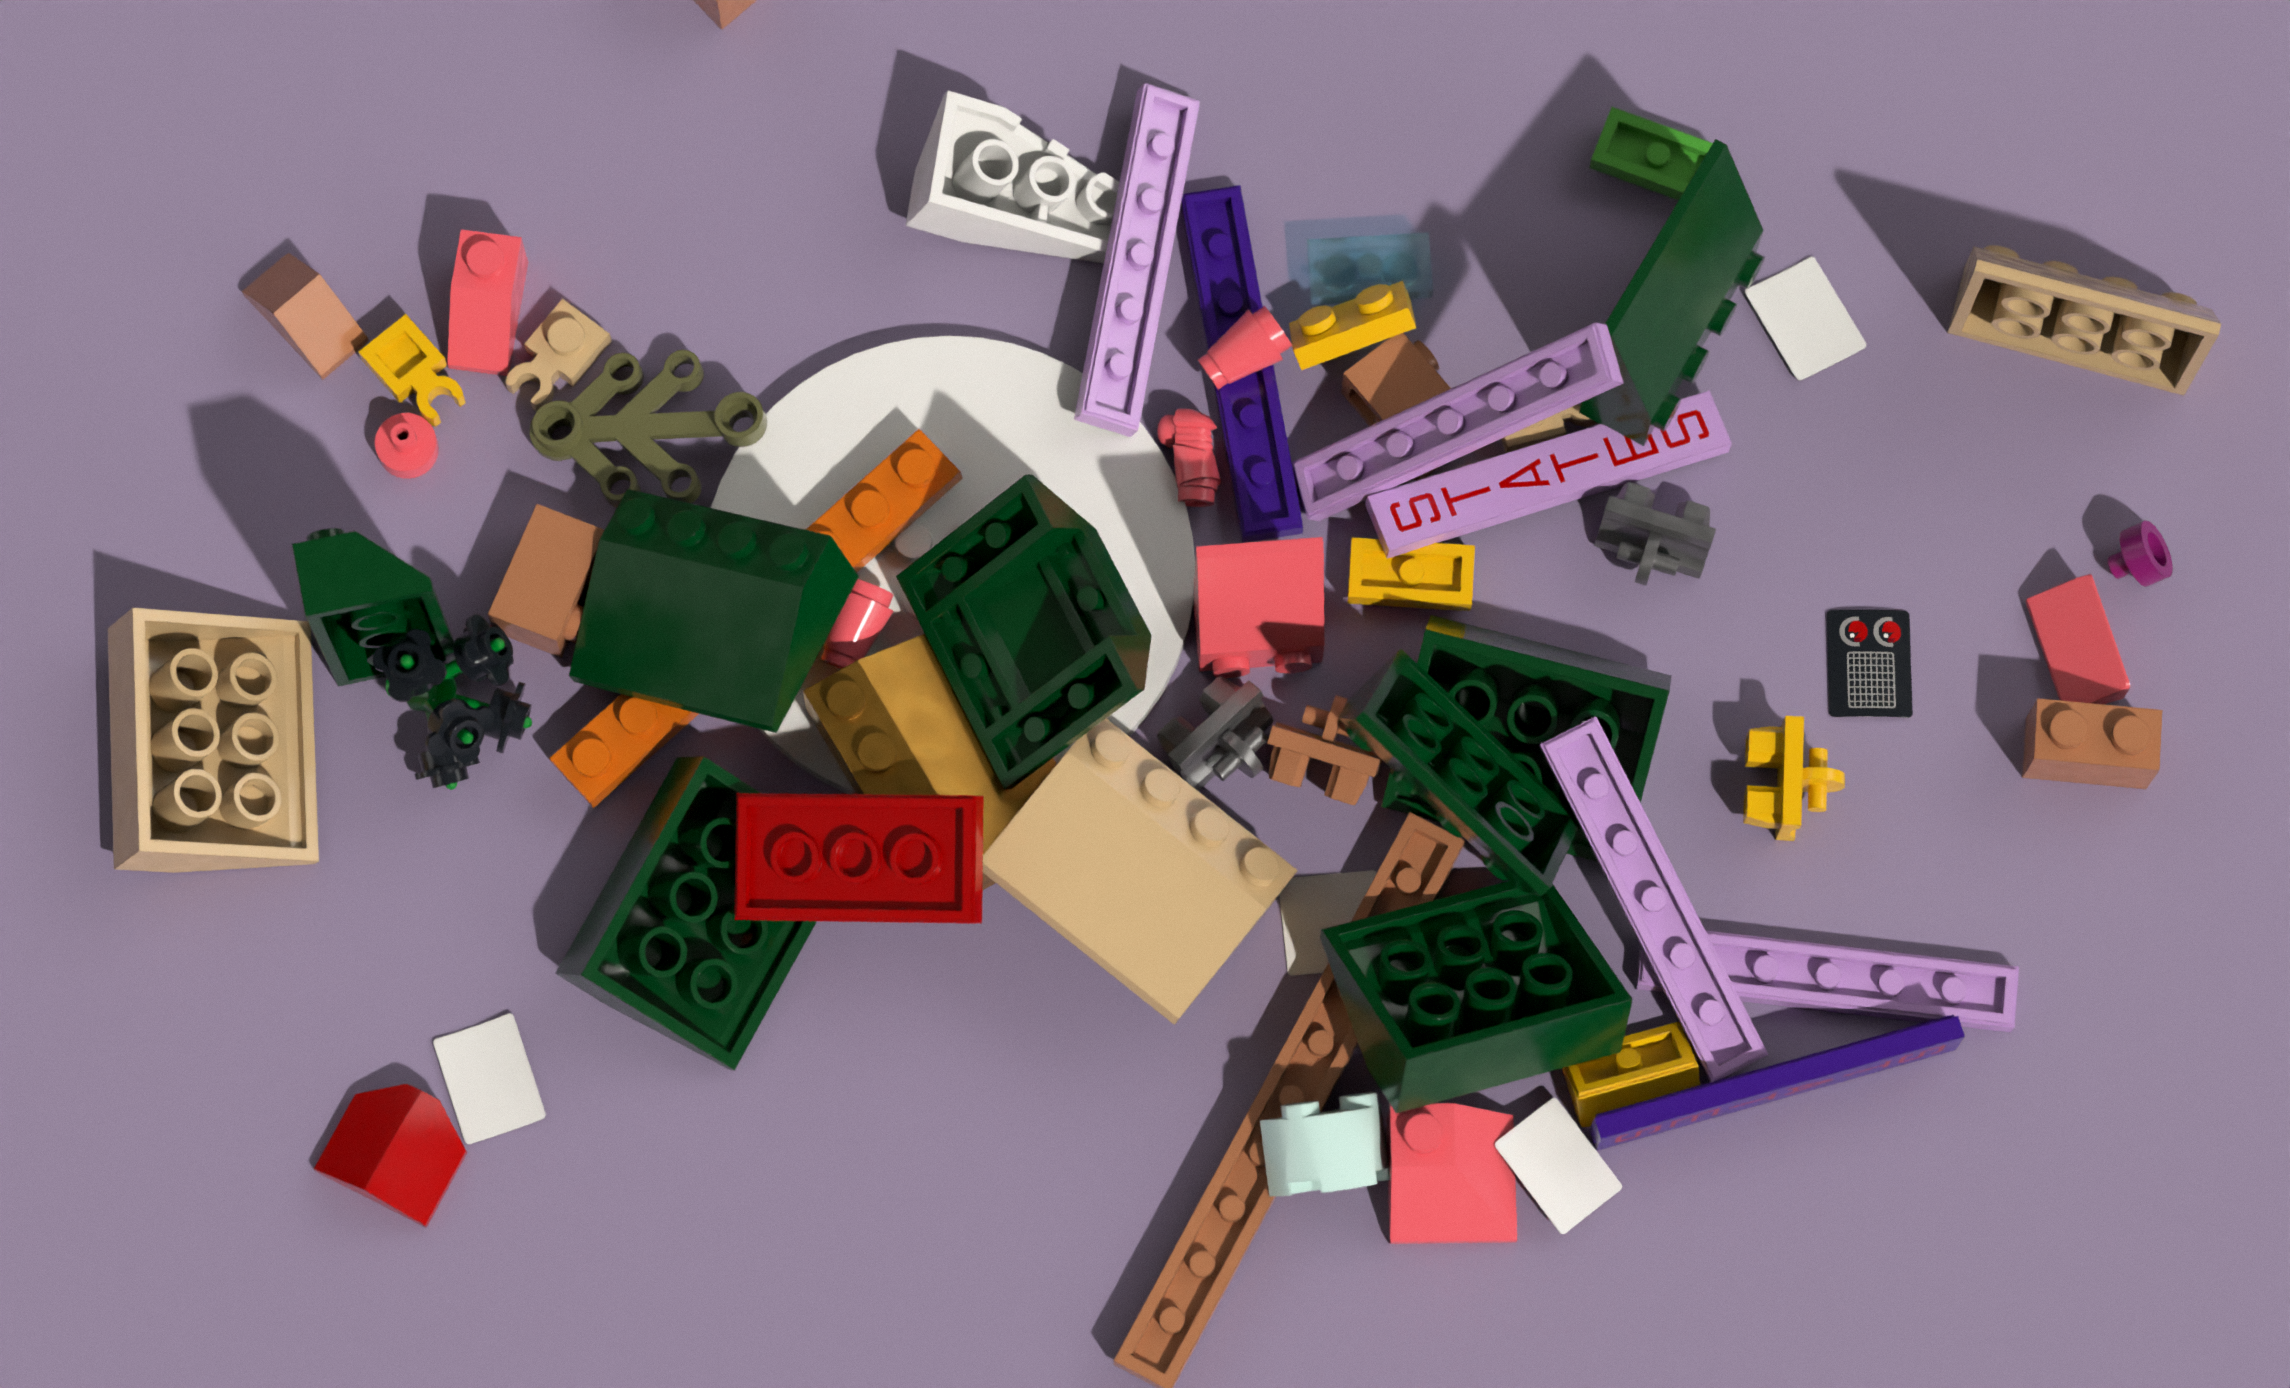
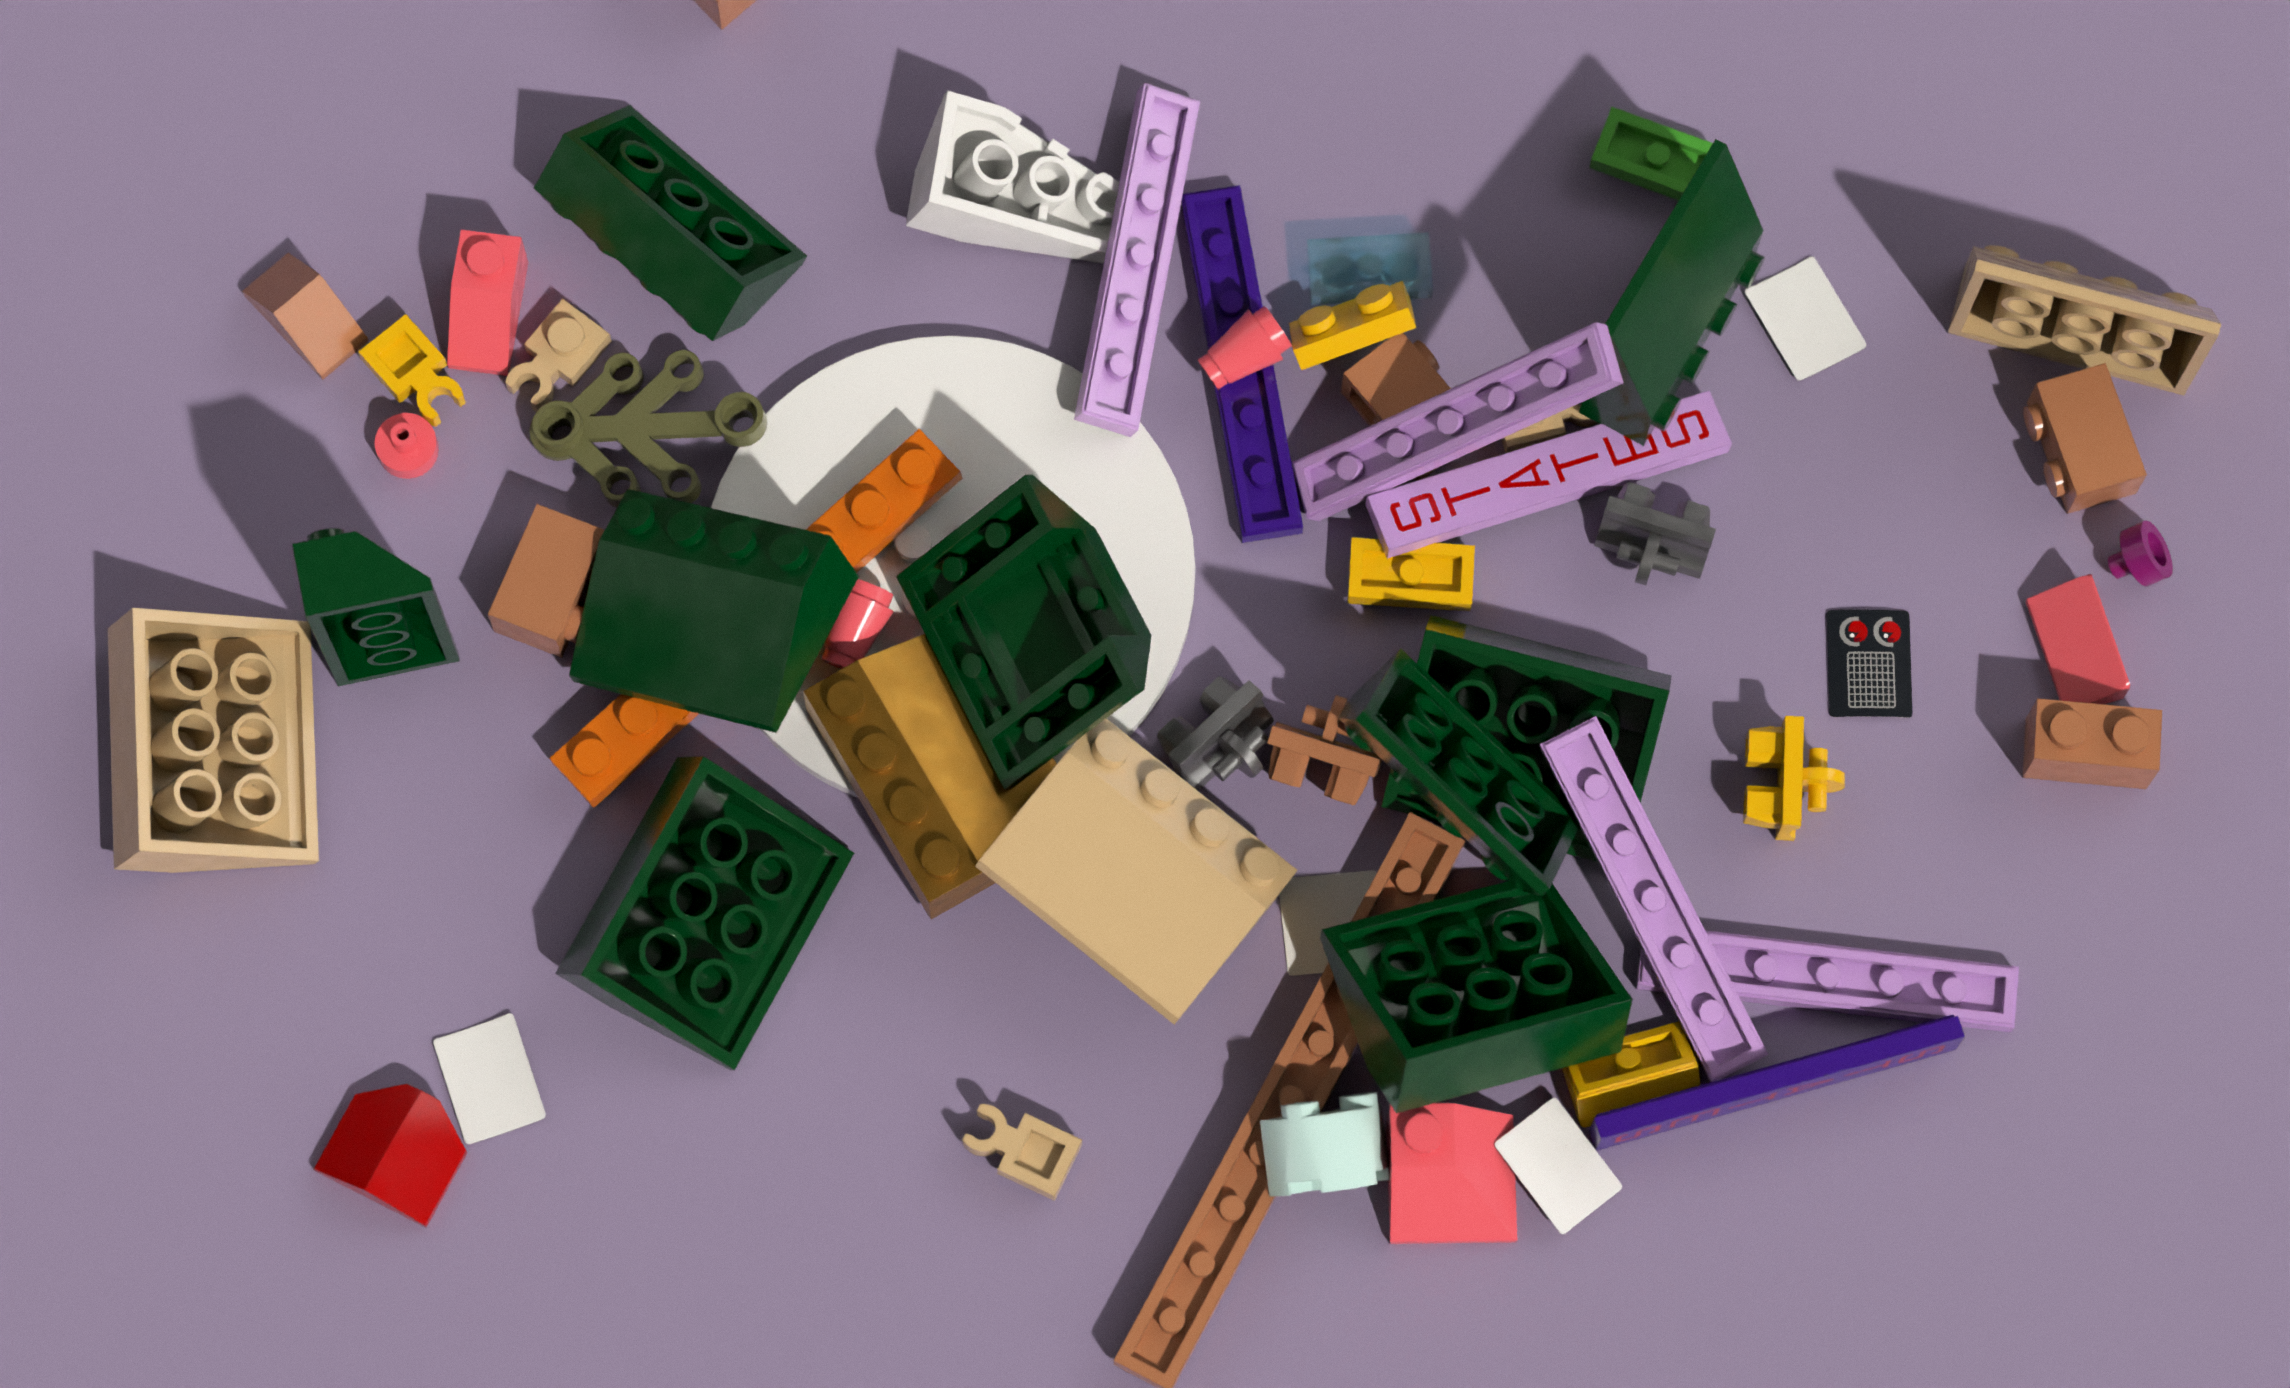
black plant [373,614,532,790] -> none
red tile [735,793,984,924] -> none
coral arm [1157,408,1221,507] -> none
coral slope [1193,537,1325,678] -> none
none -> dark green slope [534,105,807,341]
none -> tan plate [962,1104,1082,1201]
none -> nougat brick [2023,363,2147,514]

